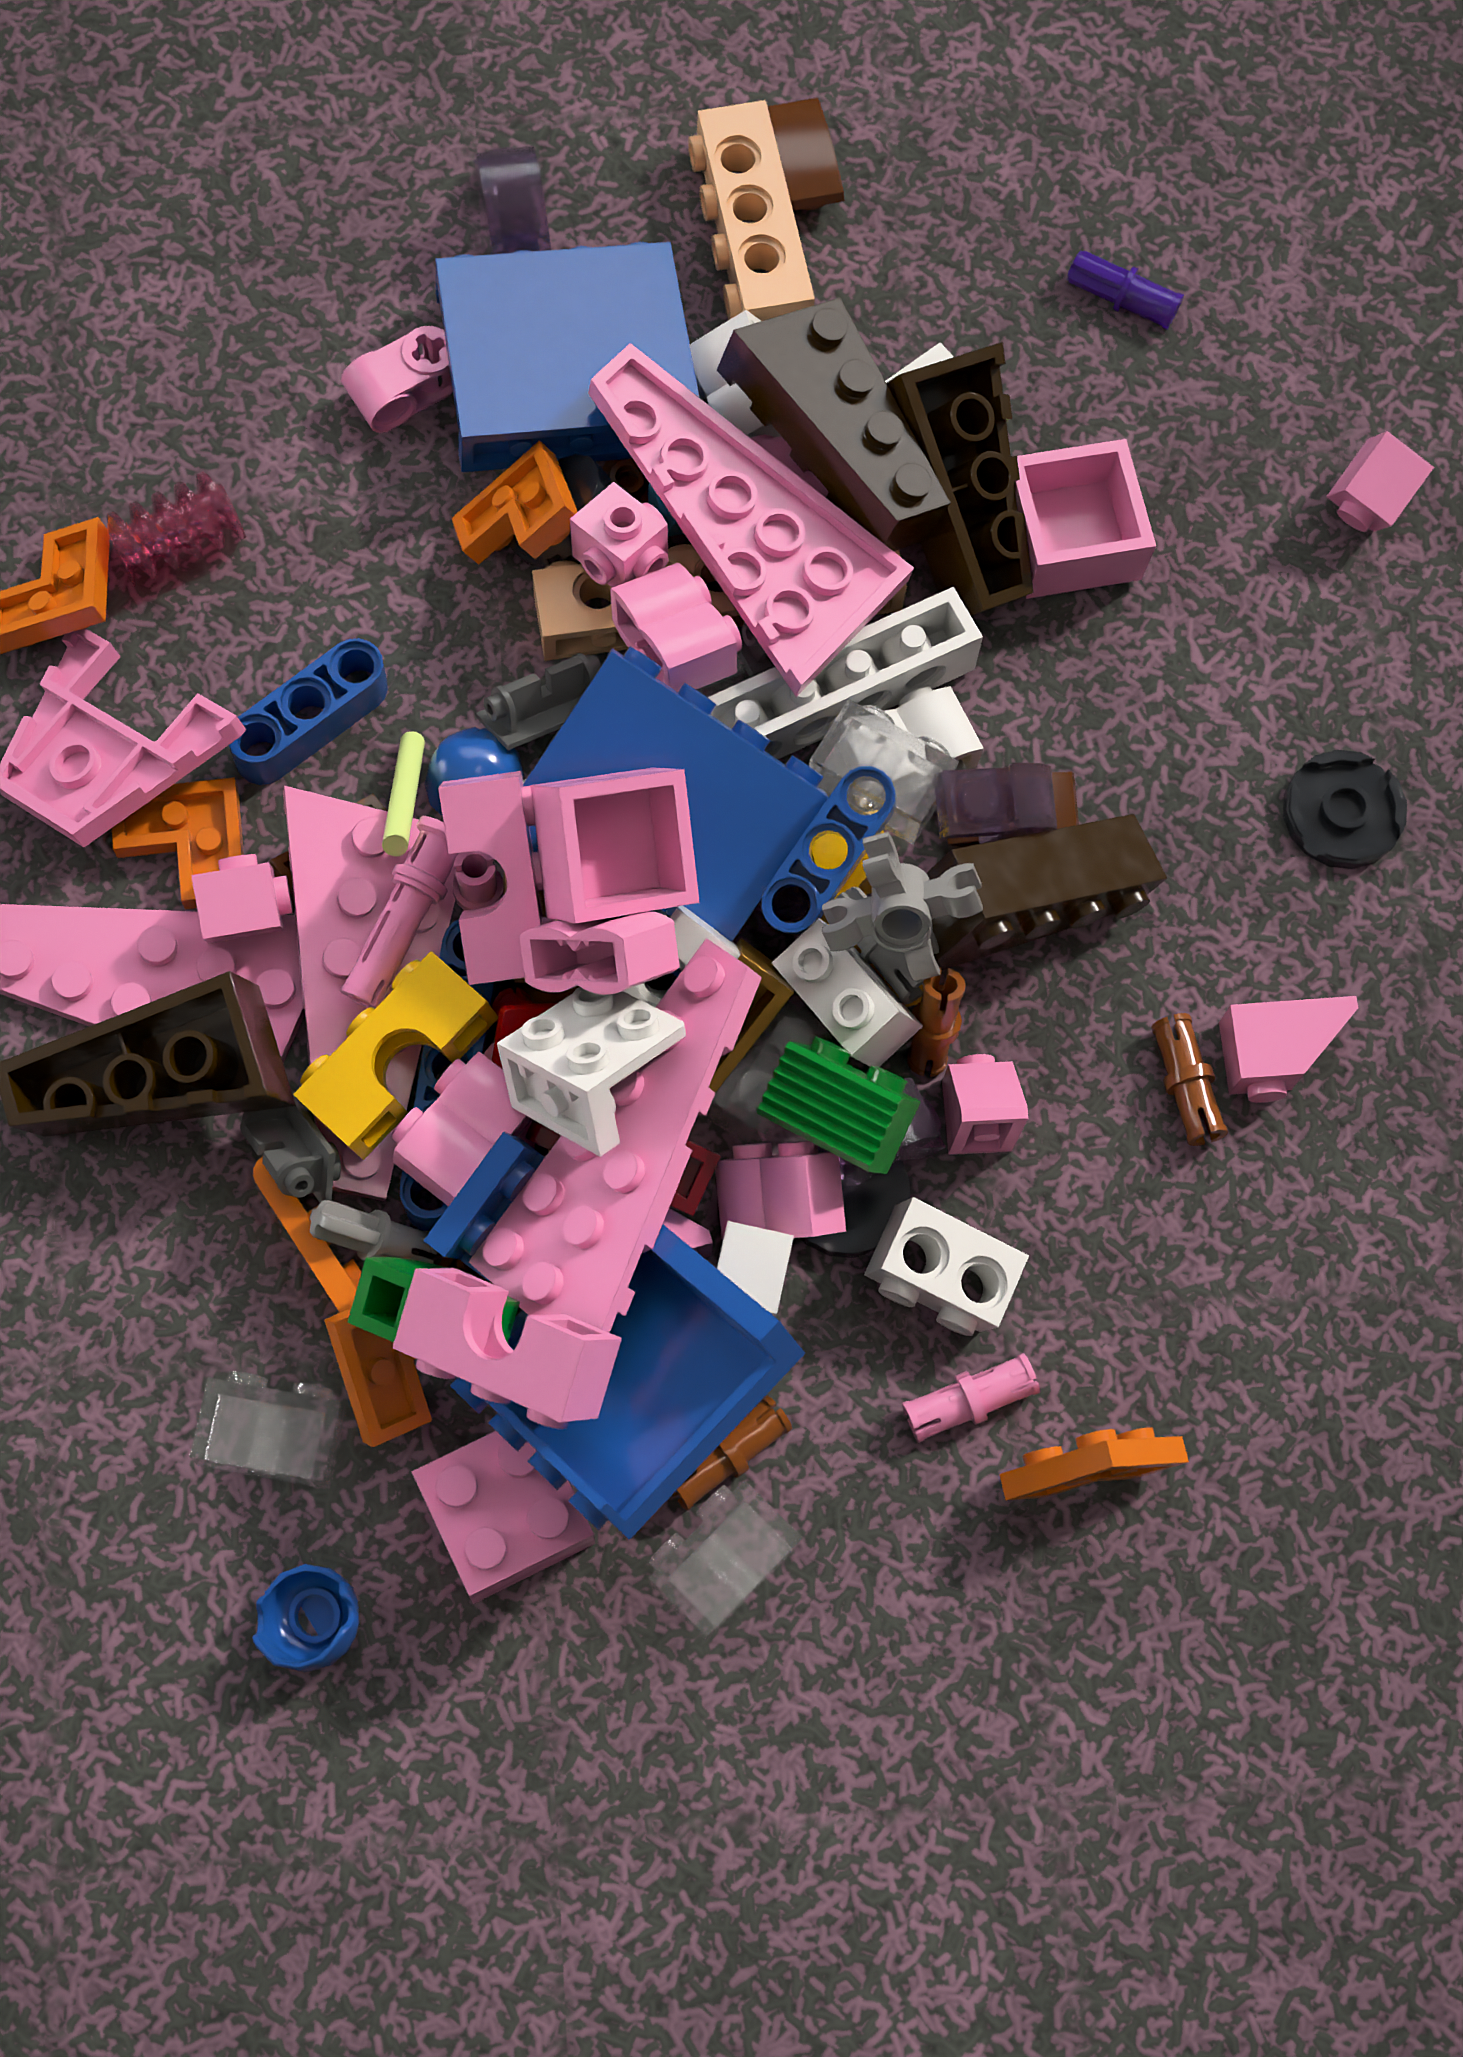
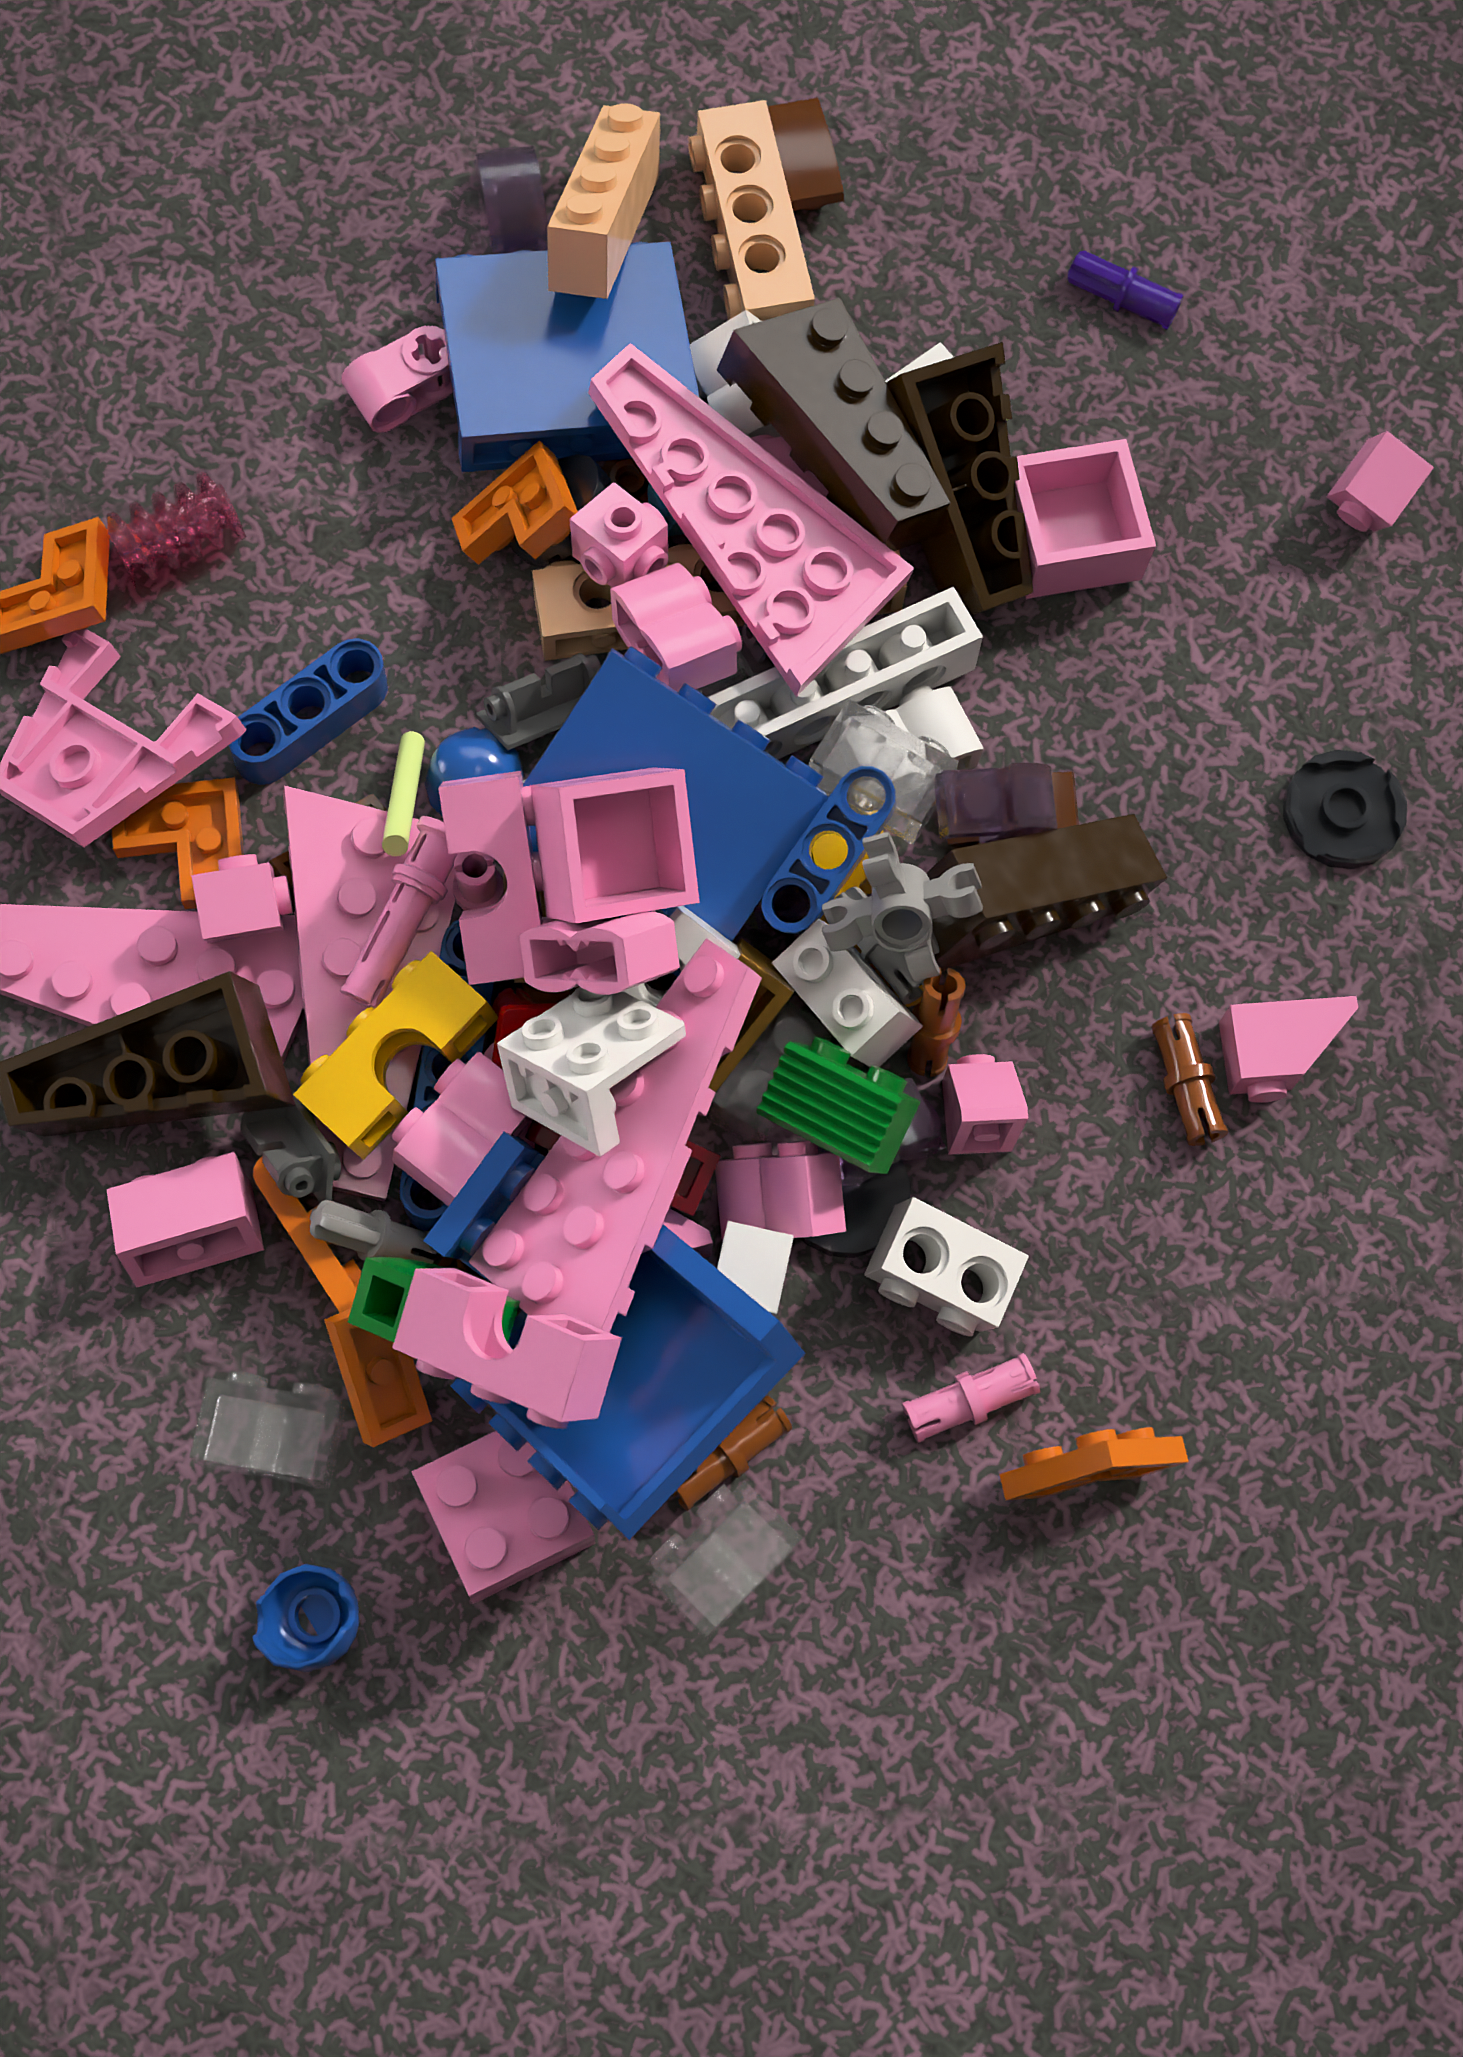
none -> bright pink brick [106,1152,264,1288]
none -> light nougat brick [547,104,660,299]

